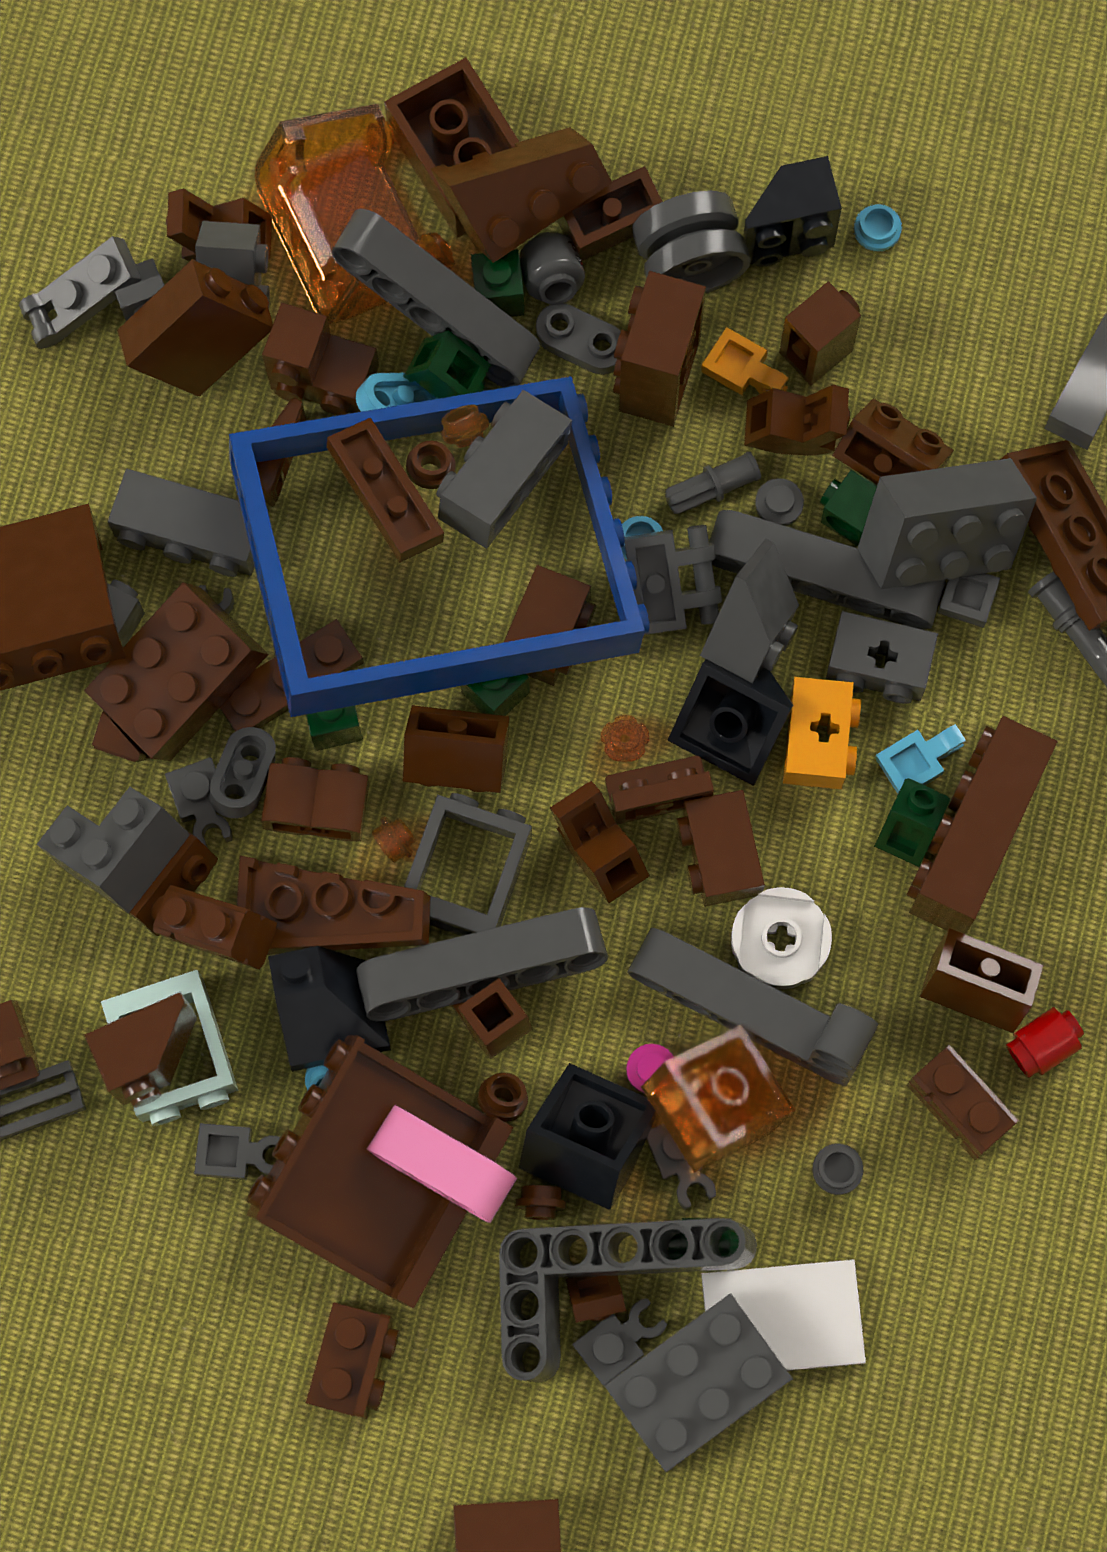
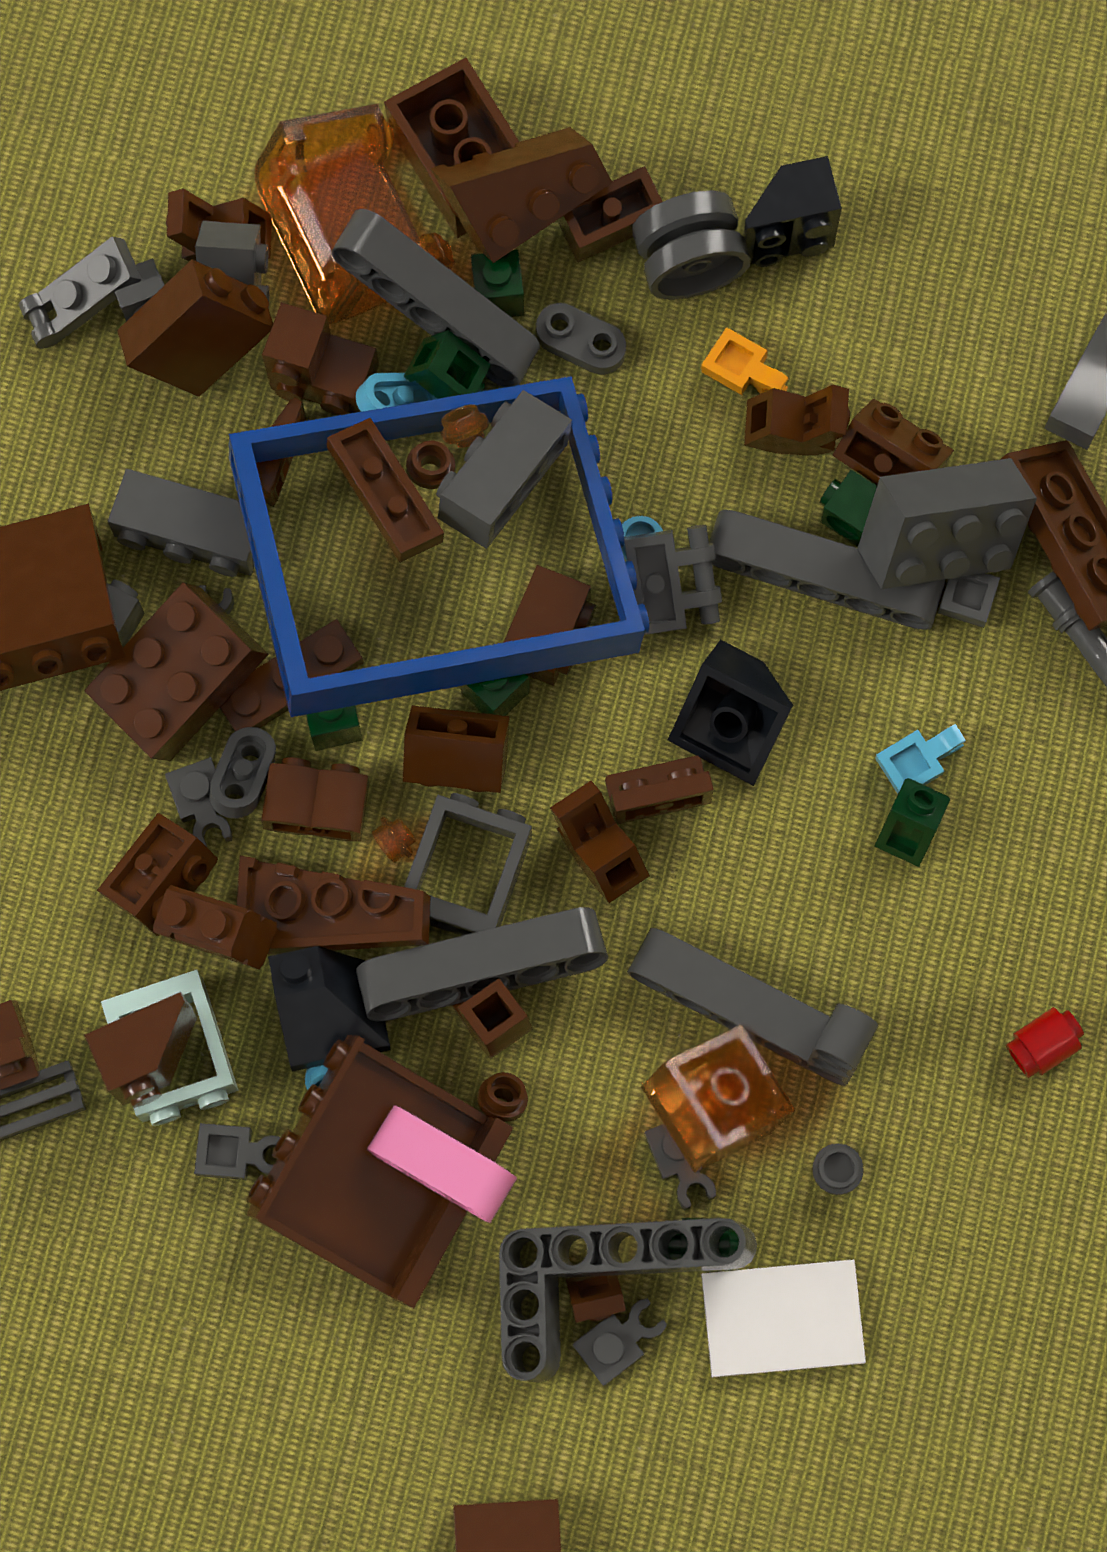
dark grey brick [36,787,190,914] -> none
reddish brown slope [92,711,150,762] -> none
reddish brown bracket [306,1302,399,1420] -> none
reddish brown plate [515,1185,566,1220] -> none
dark grey head [519,232,585,305] -> none
black slope [519,1063,660,1210] -> none
clear orange plate [601,715,649,762] -> none
dark grey brick [604,1293,792,1472] -> none
reddish brown brick [613,271,706,427] -> none
dark pink plate [626,1044,677,1095] -> none
dark grey axle [665,451,761,514] -> none
reddish brown brick [676,790,765,907] -> none
dark grey slope [700,538,799,683] -> none
white plate [731,887,832,989] -> none
dark grey plate [755,479,804,526] -> none
reddish brown brick [779,281,861,386] -> none
light orange brick [783,677,861,789] -> none
dark grey brick [826,611,938,704] -> none
medium azure plate [854,204,902,251] -> none
reddish brown brick [906,716,1058,934] -> none
reddish brown brick [907,1044,1019,1160] -> none
reddish brown brick [919,928,1044,1033] -> none

